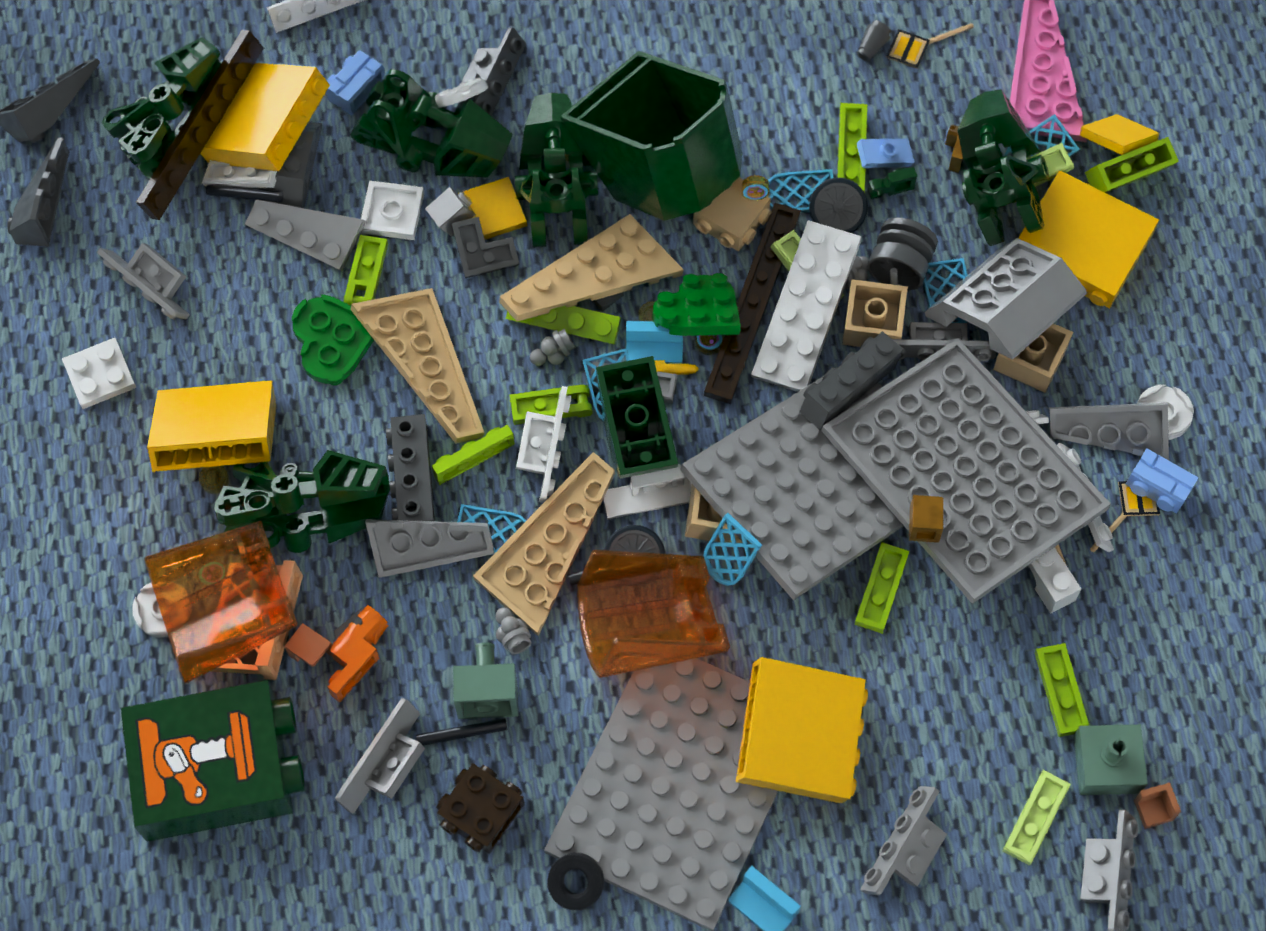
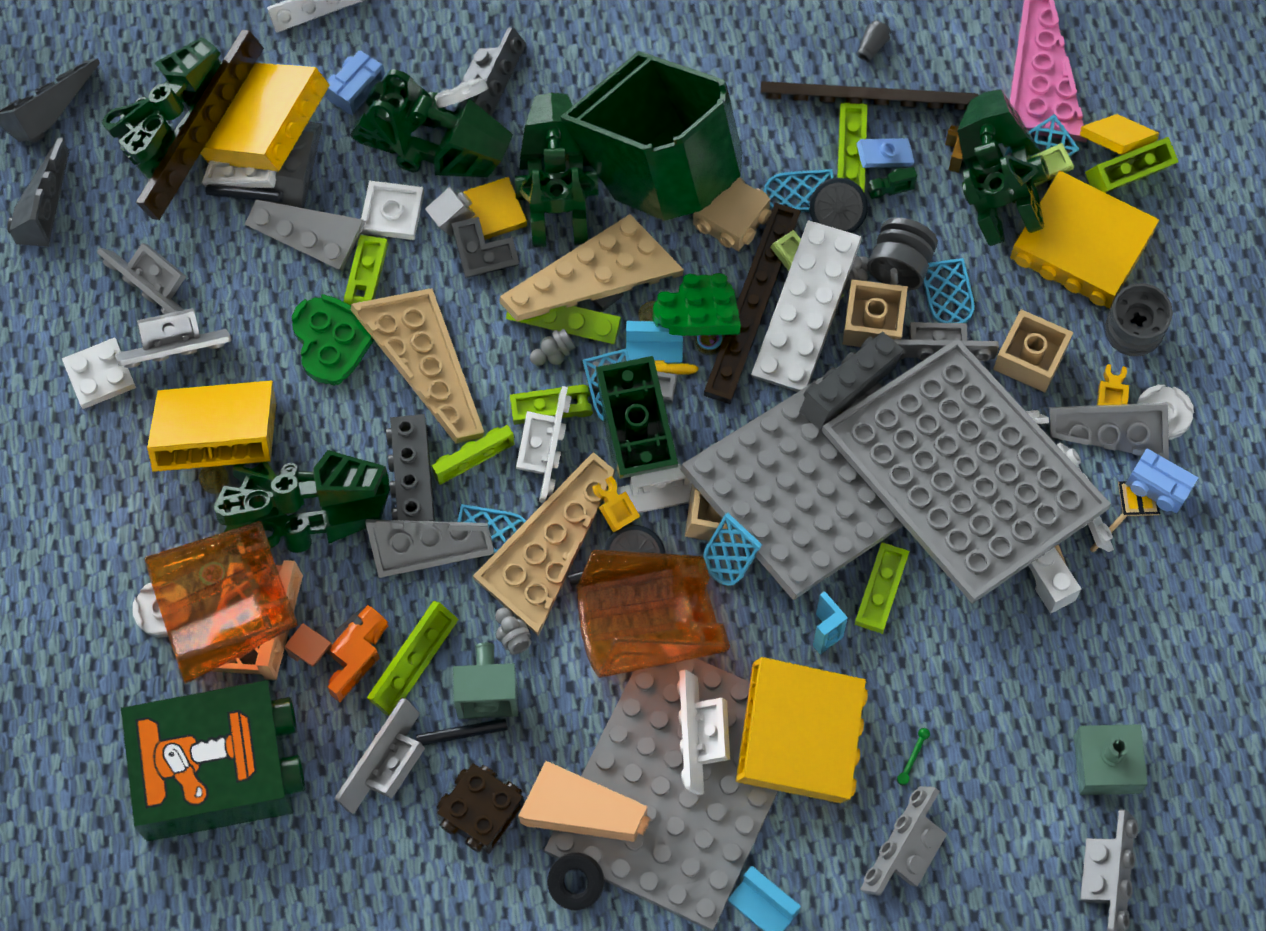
clear yellow tile [741,175,770,200] -> none
piece [886,23,974,69] -> none
pearl gold panel [909,495,943,543] -> none
light grey slope [925,238,1087,360] -> none
yellowish green tile [1002,770,1071,866] -> none
lime plate [1034,643,1089,737] -> none
nougat panel [1134,782,1181,829] -> none
none -> light grey bracket [115,308,231,368]
none -> lime plate [367,601,459,716]
none -> light nougat slope [519,761,650,842]
none -> yellow plate [592,476,641,532]
none -> white bracket [677,670,730,795]
none -> dark brown plate [760,81,978,110]
none -> medium azure panel [813,591,848,655]
none -> green hinge [897,728,930,786]
none -> yellow plate [1097,364,1129,405]
none -> dark grey wheel [1105,283,1173,356]

